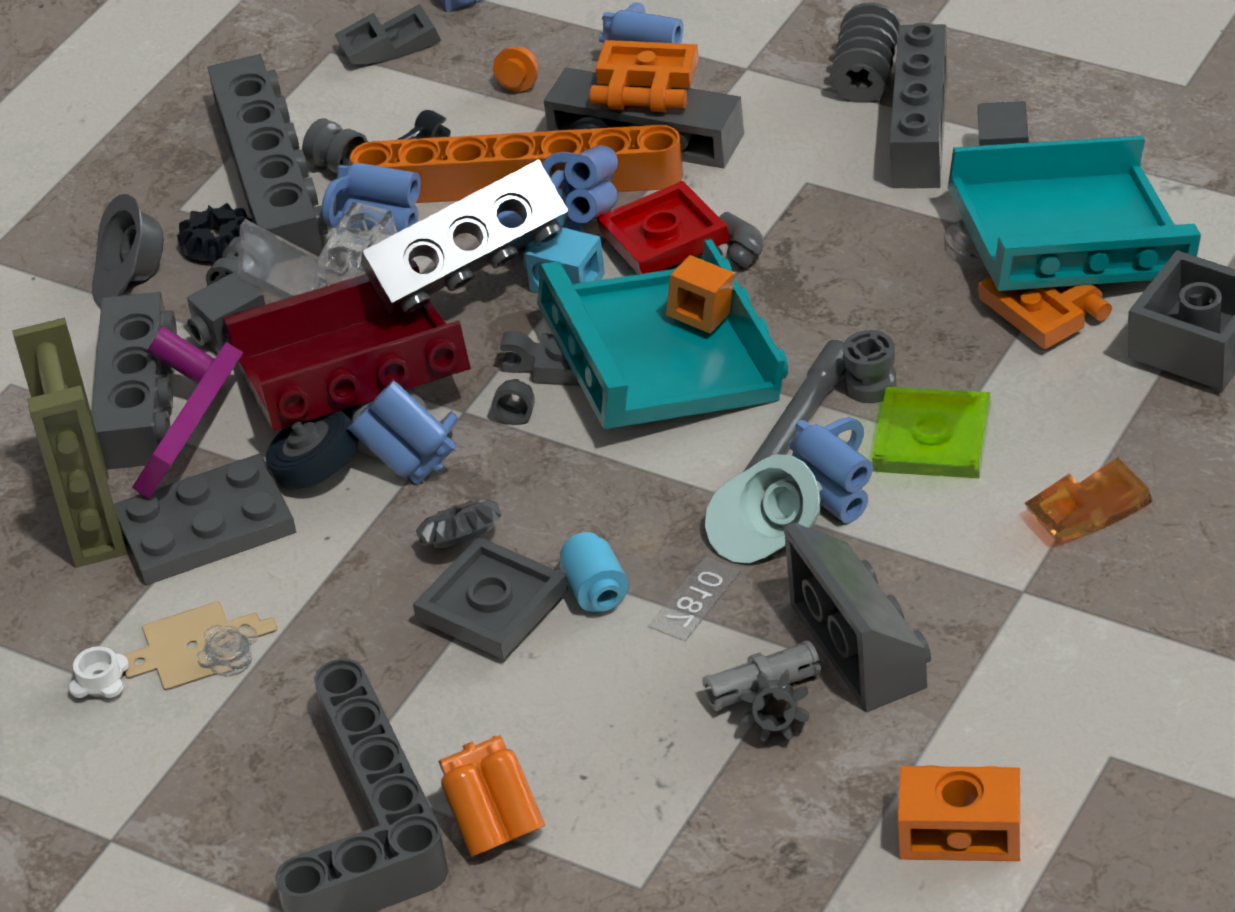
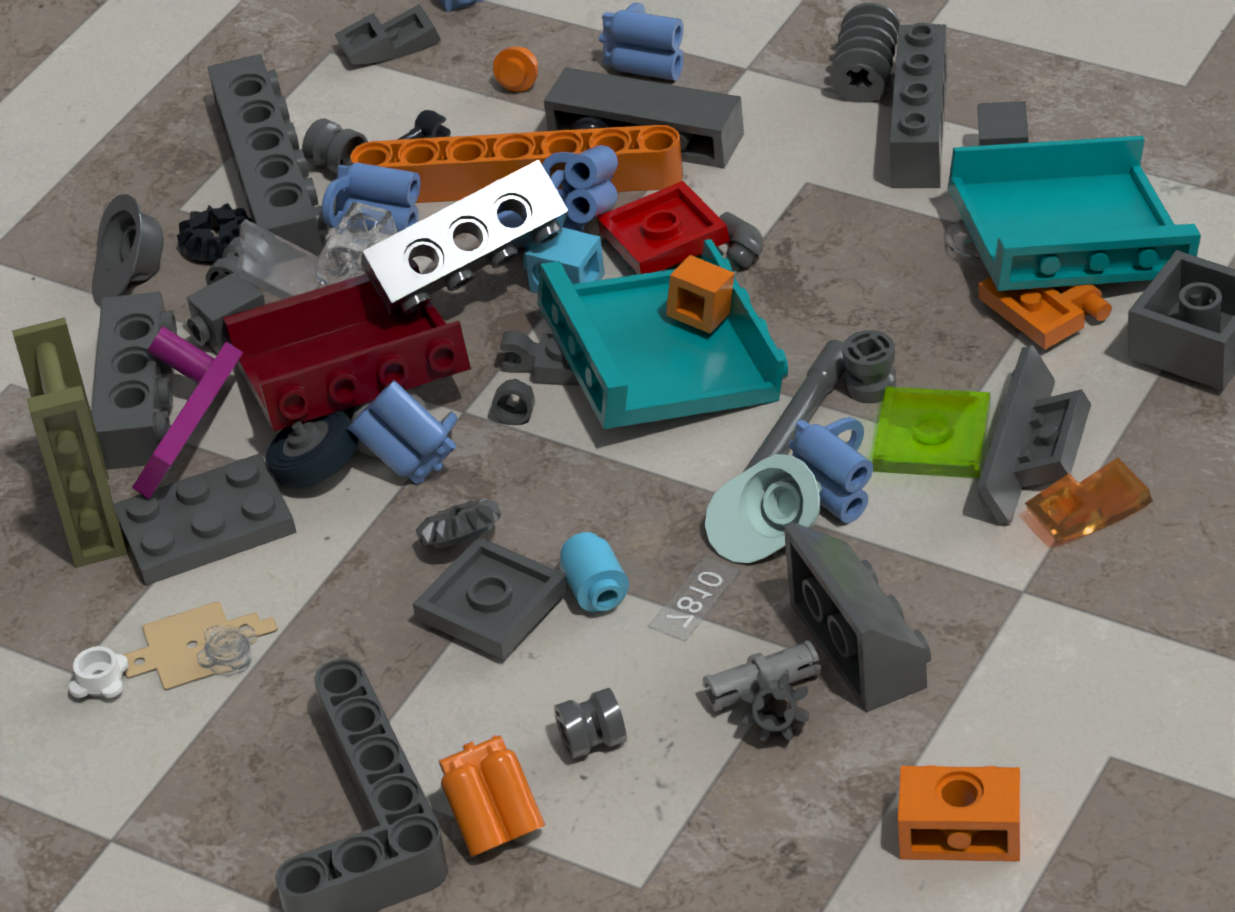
orange plate [590,40,699,113] -> none
none -> dark grey wheel [554,688,627,759]
none -> dark grey bracket [977,345,1091,525]

